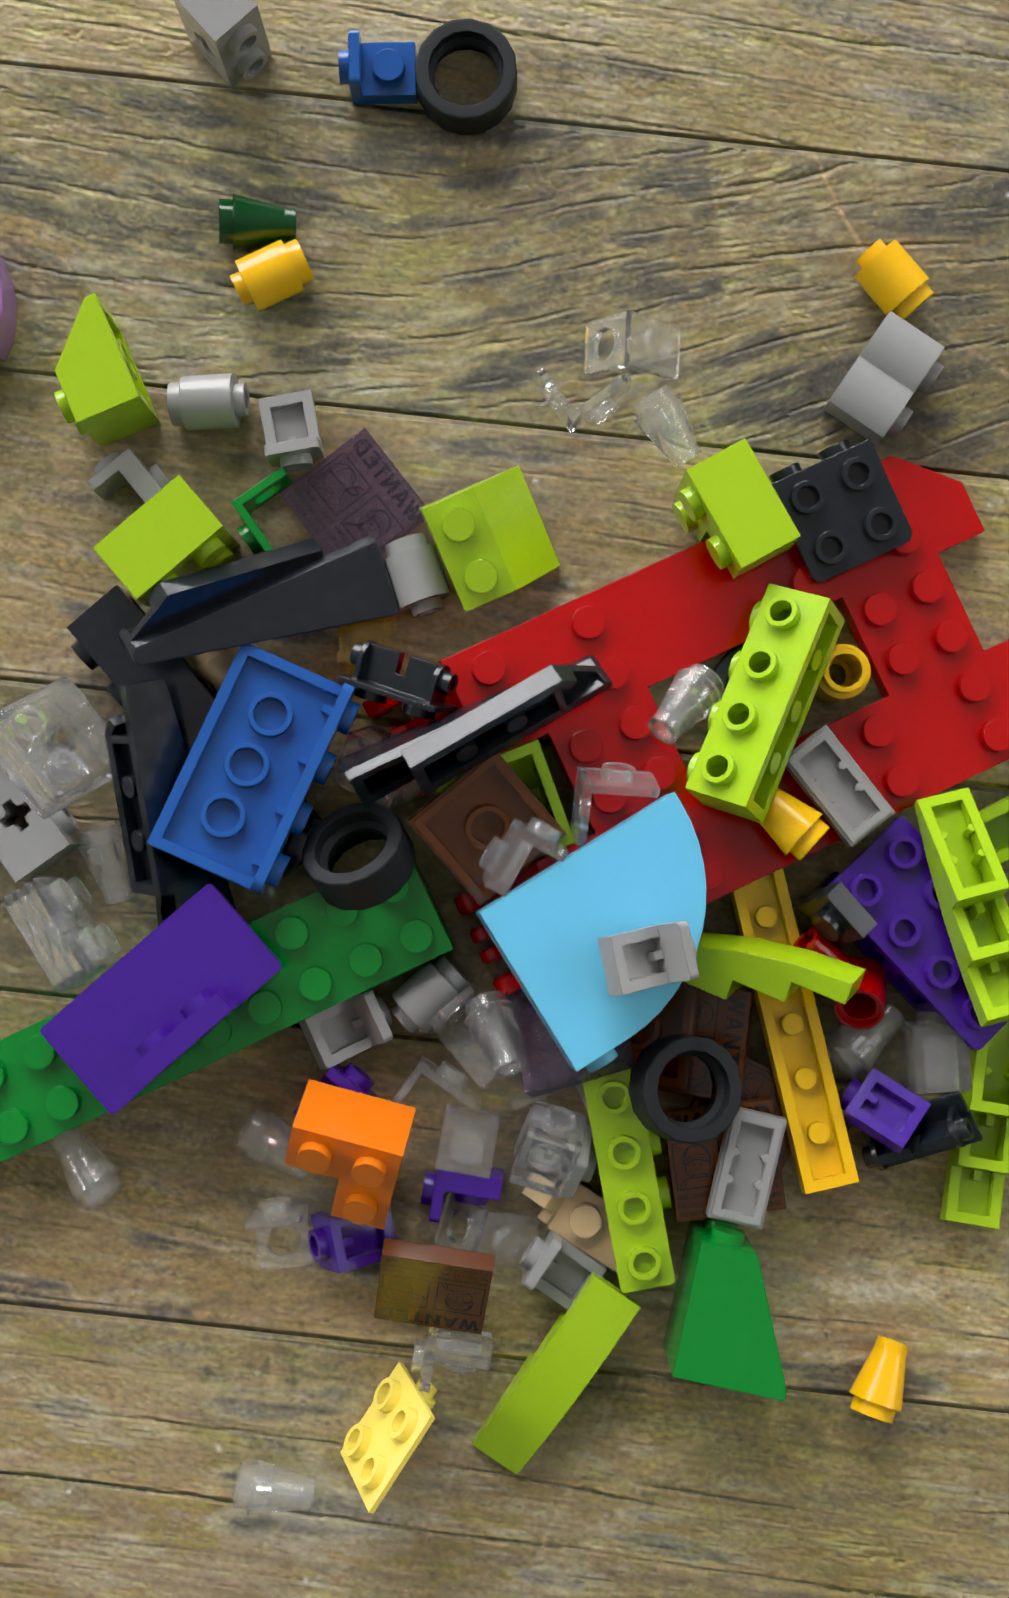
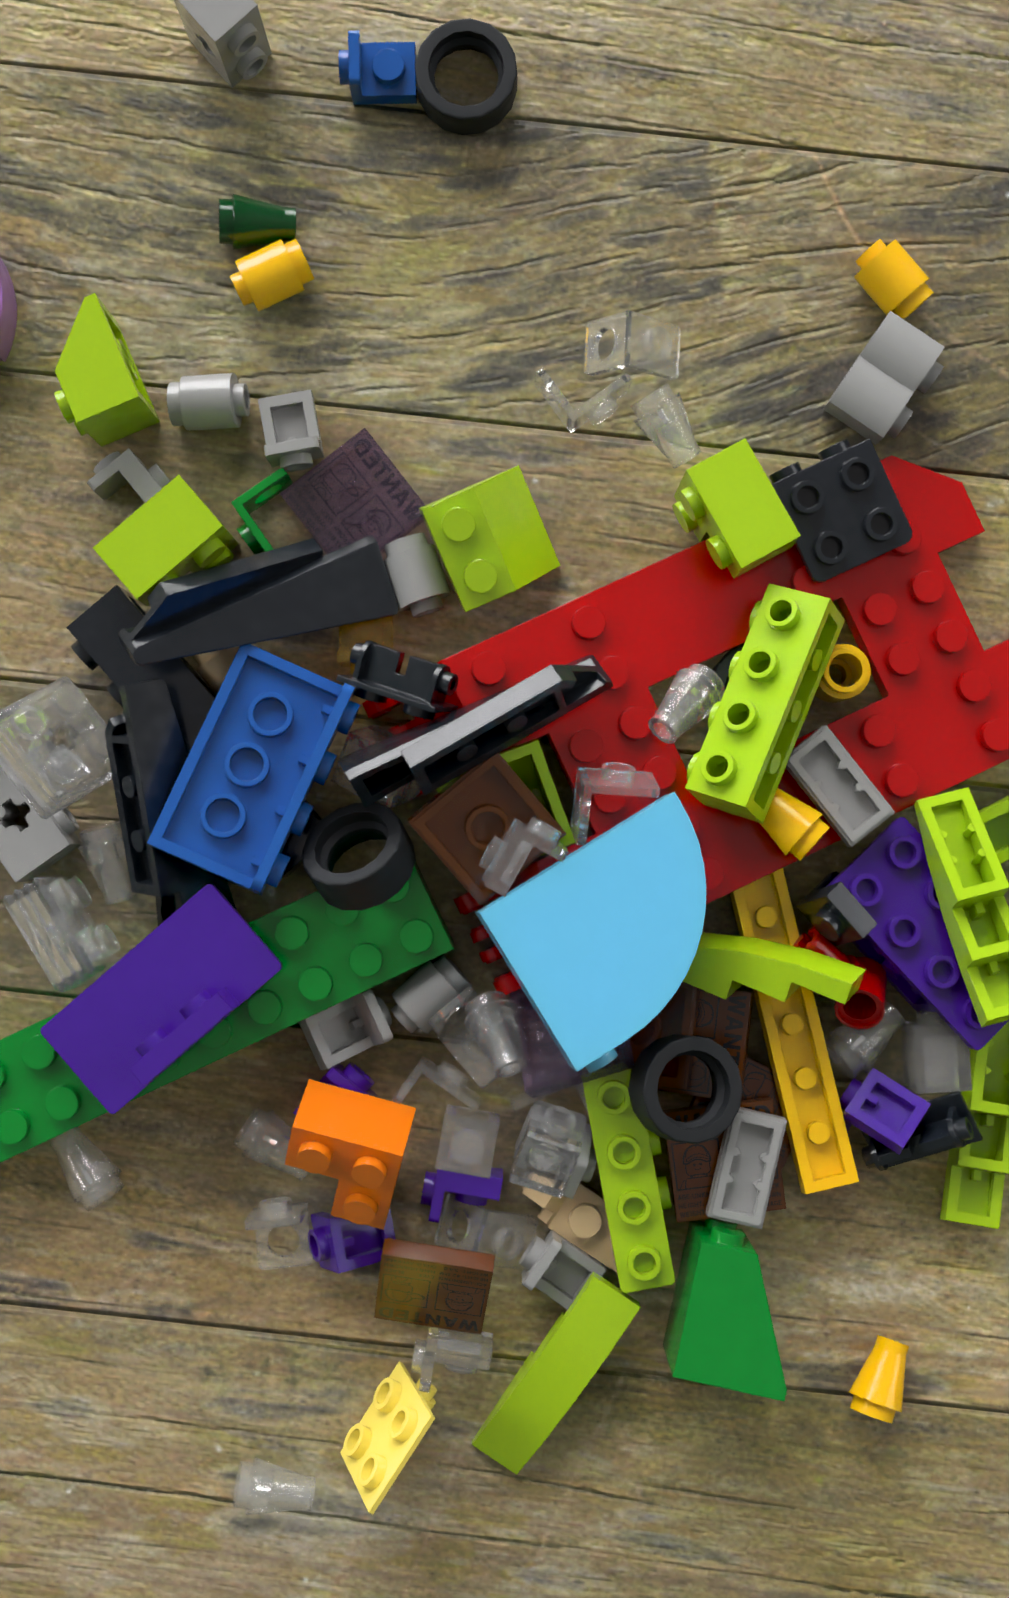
light grey bracket [597,921,699,996] -> none

